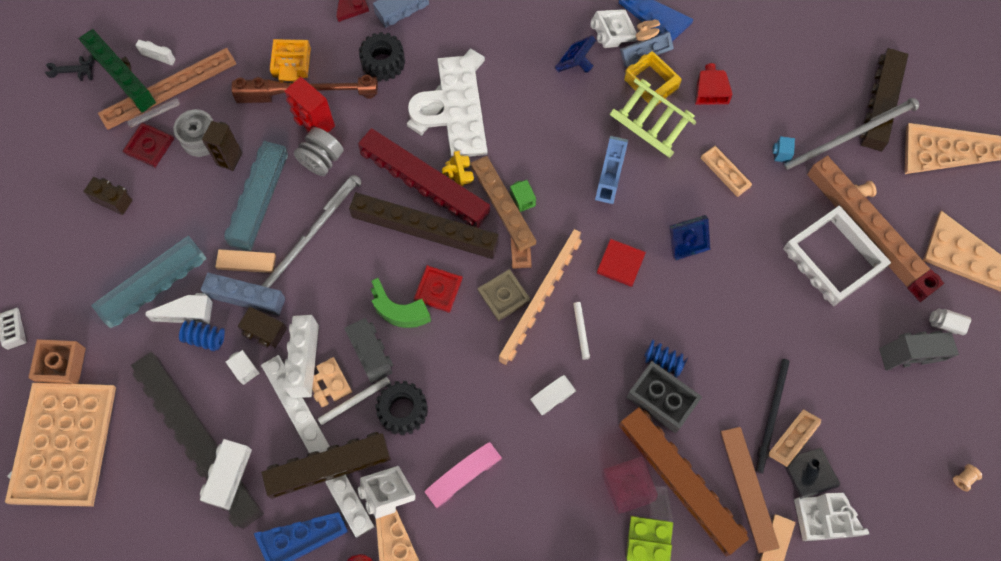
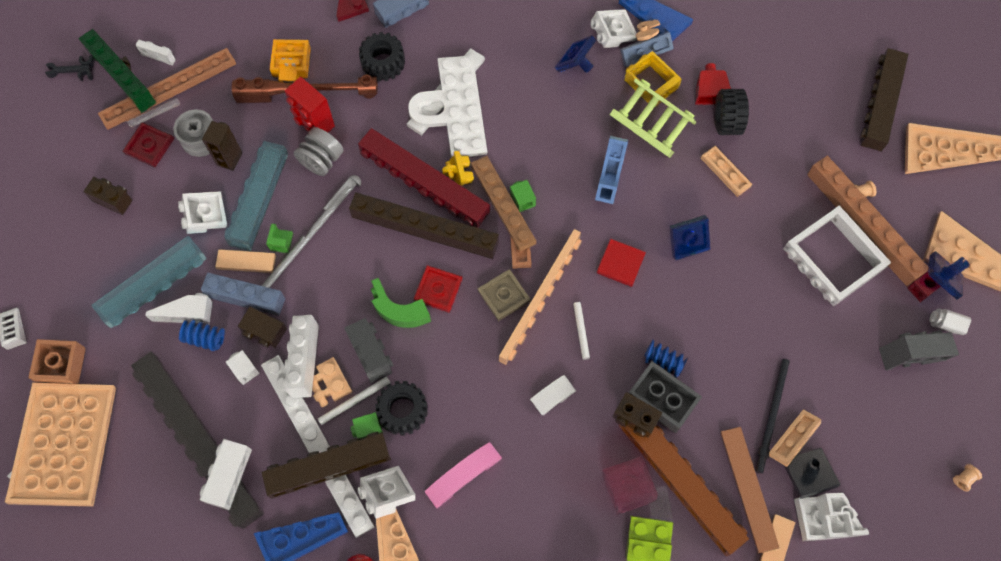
dark azure plate [772,136,795,163] -> none
light grey bar [784,98,919,170] -> none
none -> white plate [178,191,227,234]
none -> bright green panel [266,224,293,253]
none -> bright green brick [350,412,382,440]
none -> dark brown brick [612,392,663,438]
none -> black tyre [714,89,749,135]
none -> clear blue tile [928,251,970,300]

